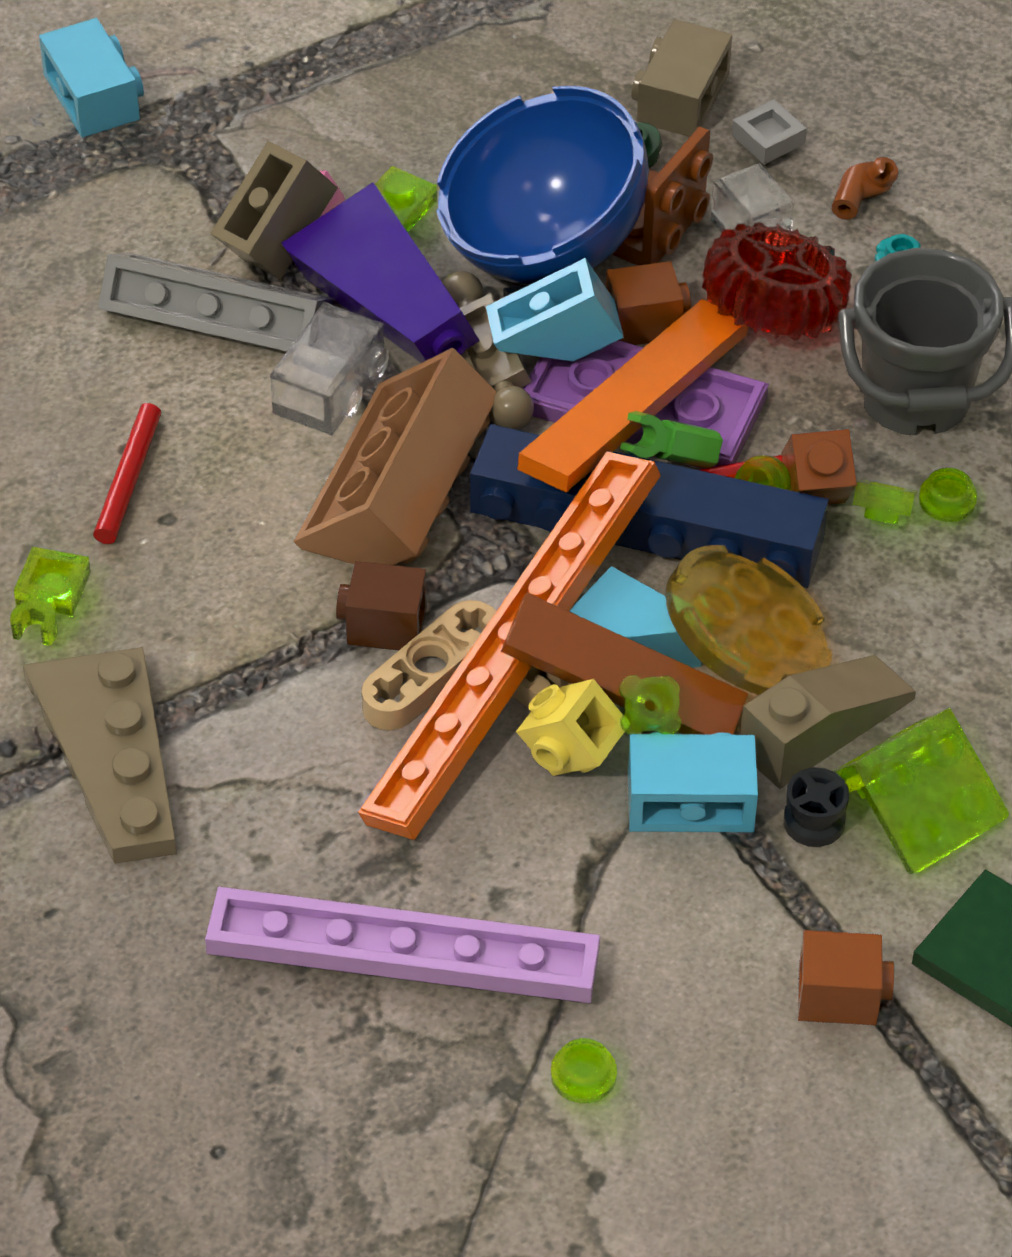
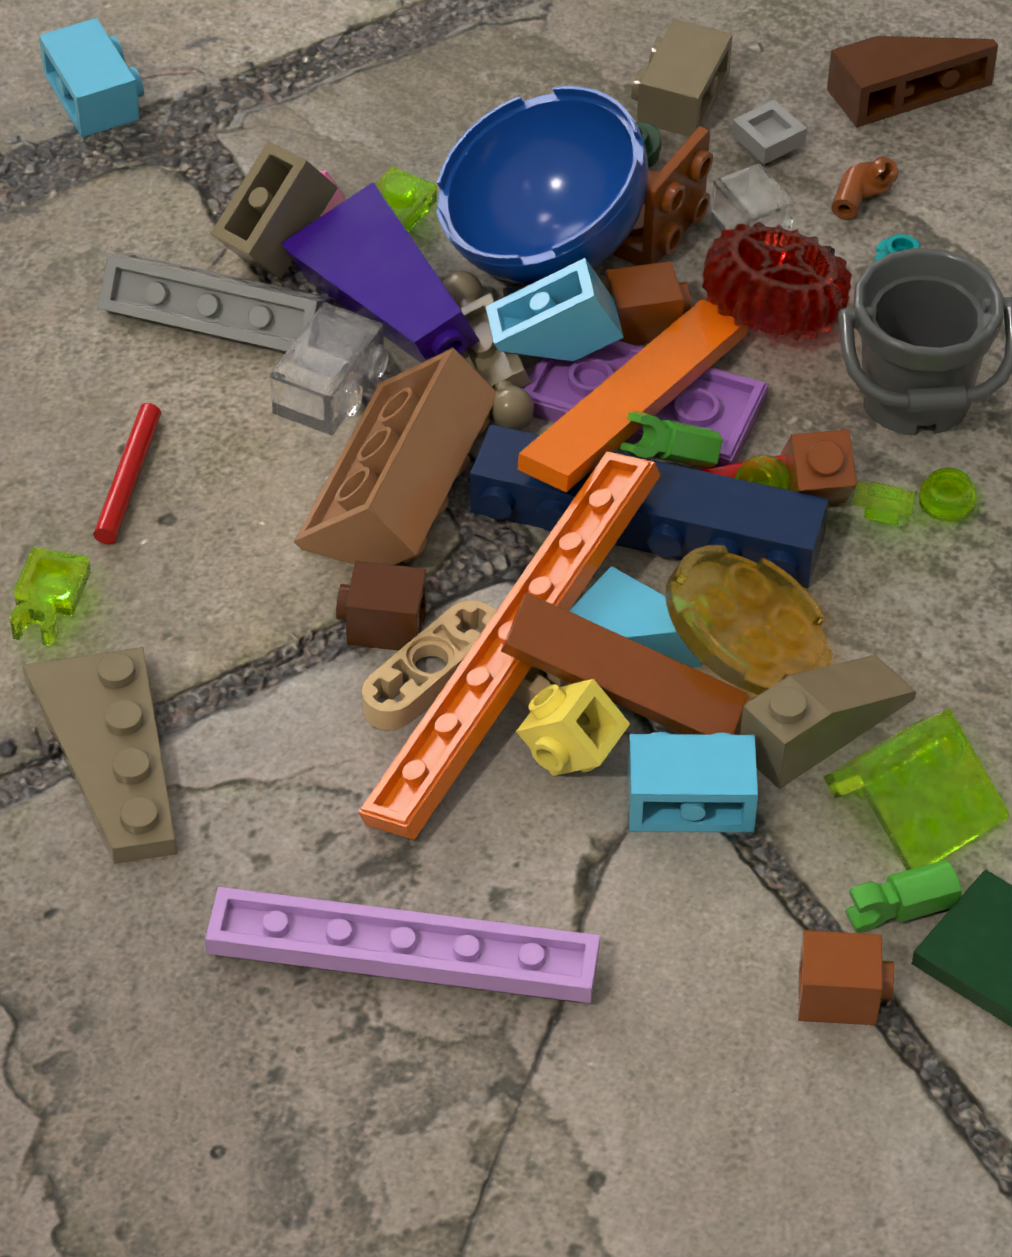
clear neon green plate [551,1038,617,1104] -> none
clear neon green plate [619,675,681,735] -> none
black wheel [783,767,849,847] -> none
none -> reddish brown slope [827,36,998,128]
none -> bright green bar [845,860,962,933]

